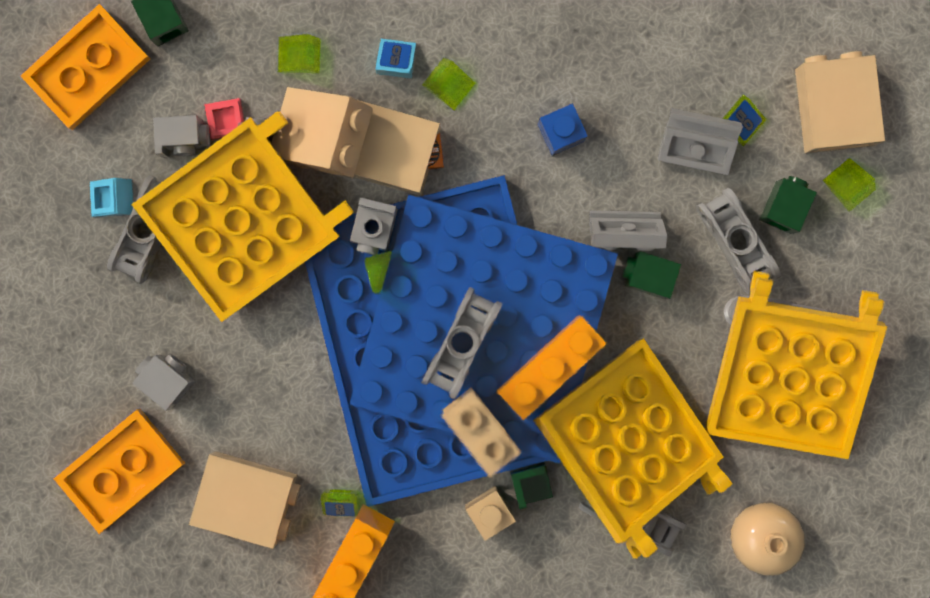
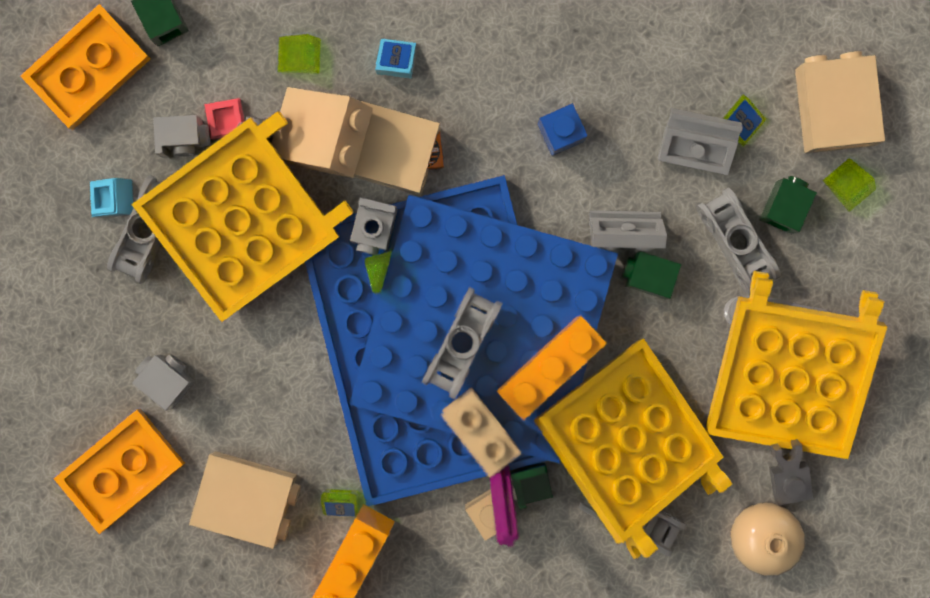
clear neon green slope [422,58,476,110] -> none
none -> magenta axle [489,464,519,548]
none -> flat silver plate [770,439,813,506]

